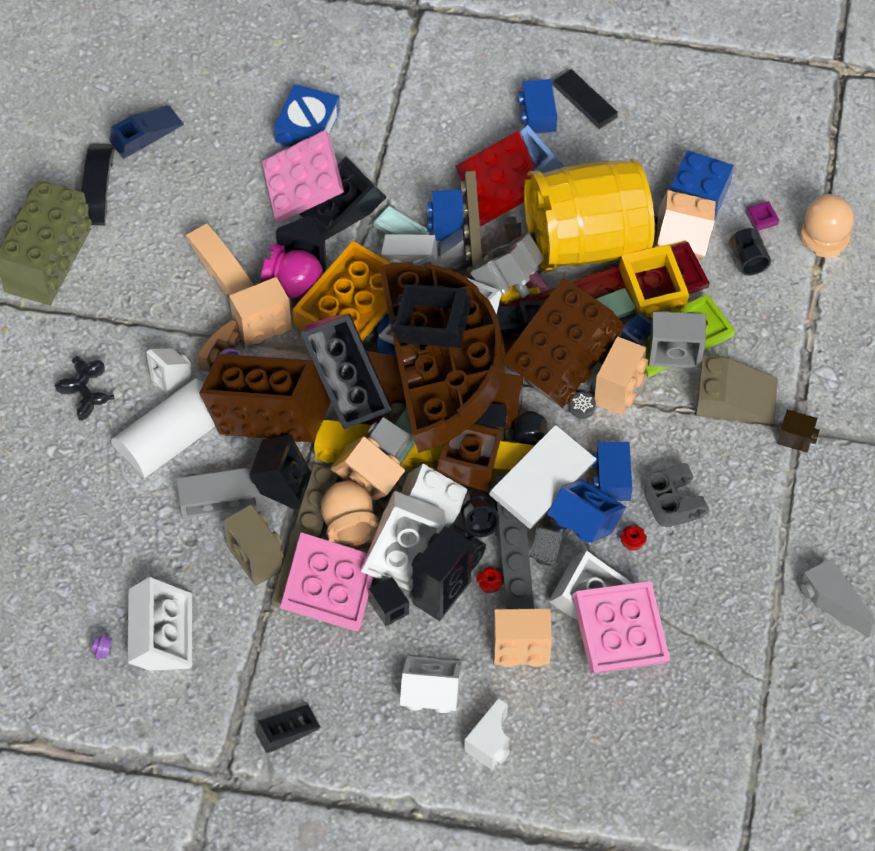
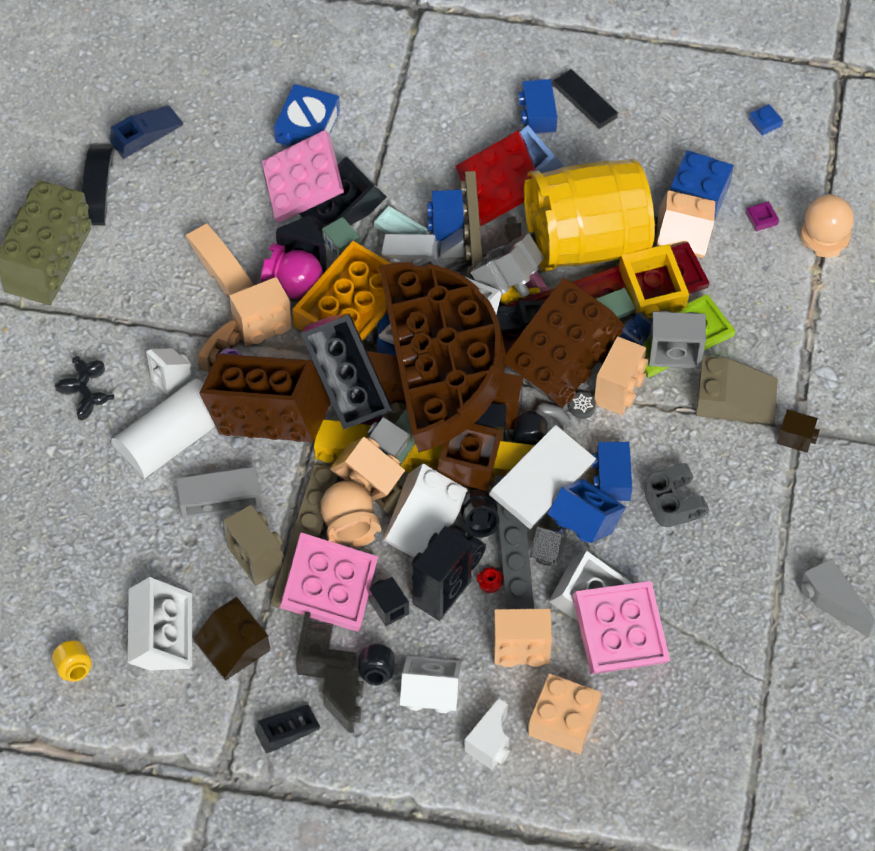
medium lavender plate [91,632,112,660] -> none
black slope [249,434,311,510] -> none
white slope [361,491,445,591] -> none
black window [392,284,472,348] -> none
red plate [620,525,647,551] -> none
black wheel [729,228,771,276] -> none
none -> yellow head [52,640,92,682]
none -> dark brown slope [193,597,270,681]
none -> clear smoke panel [296,612,356,682]
none -> sand green brick [322,217,360,259]
none -> clear smoke slope [323,668,364,733]
none -> black head [358,643,395,686]
none -> light nougat brick [528,674,602,754]
none -> light grey arm [534,402,573,429]
none -> blue plate [749,104,783,135]

